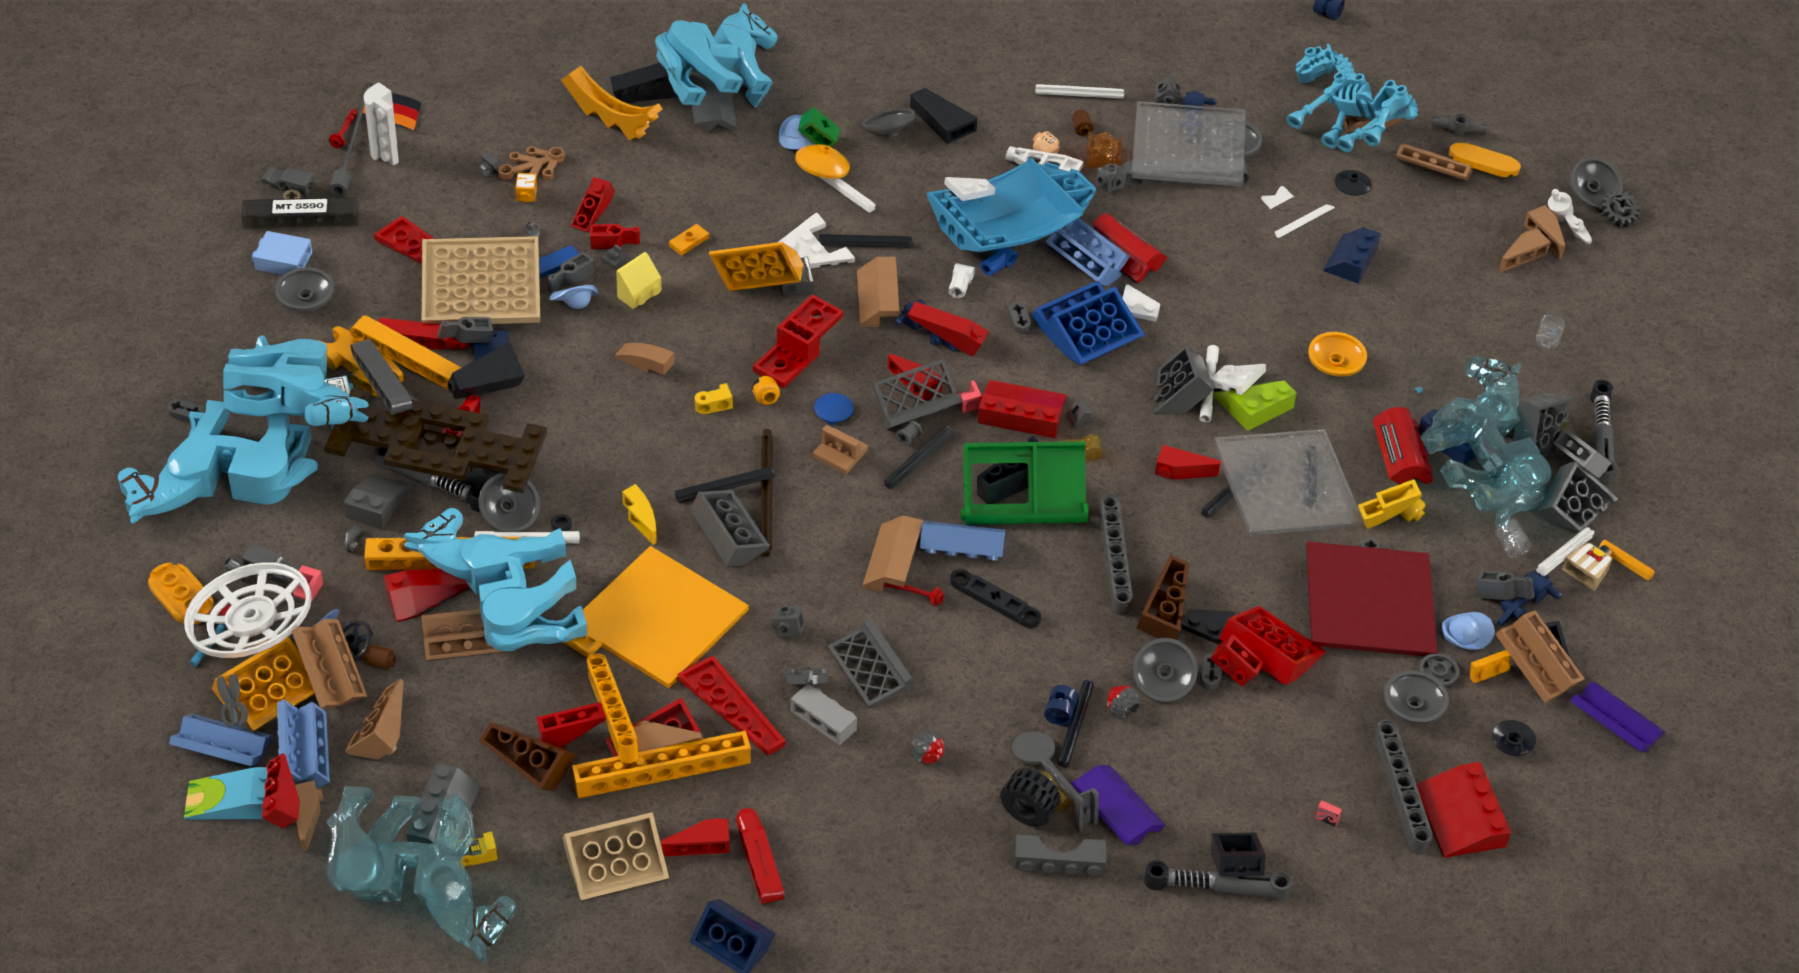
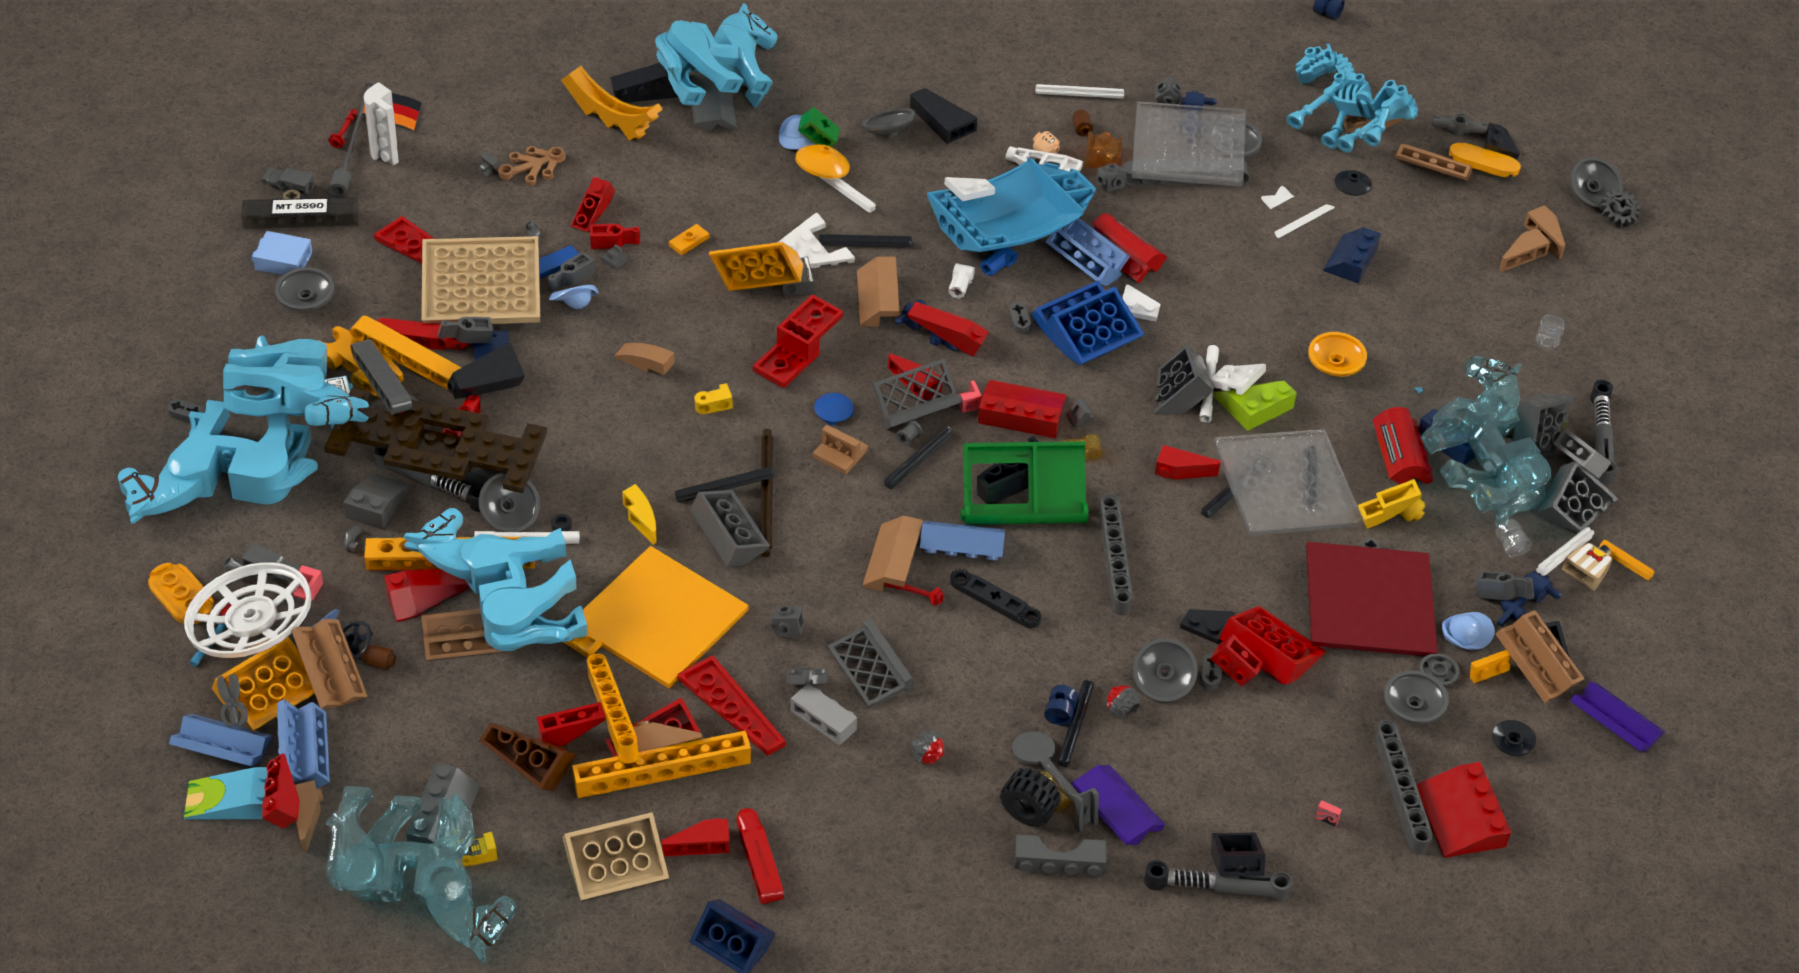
medium nougat wedge [345,678,404,760] -> none
light orange brick [515,173,537,202] -> none
light yellow slope [616,252,661,309] -> none
light orange head [752,376,780,405] -> none
reddish brown wedge [1136,555,1189,640] -> none
white piece [1548,189,1592,244] -> none
none -> black wing [1484,122,1520,160]

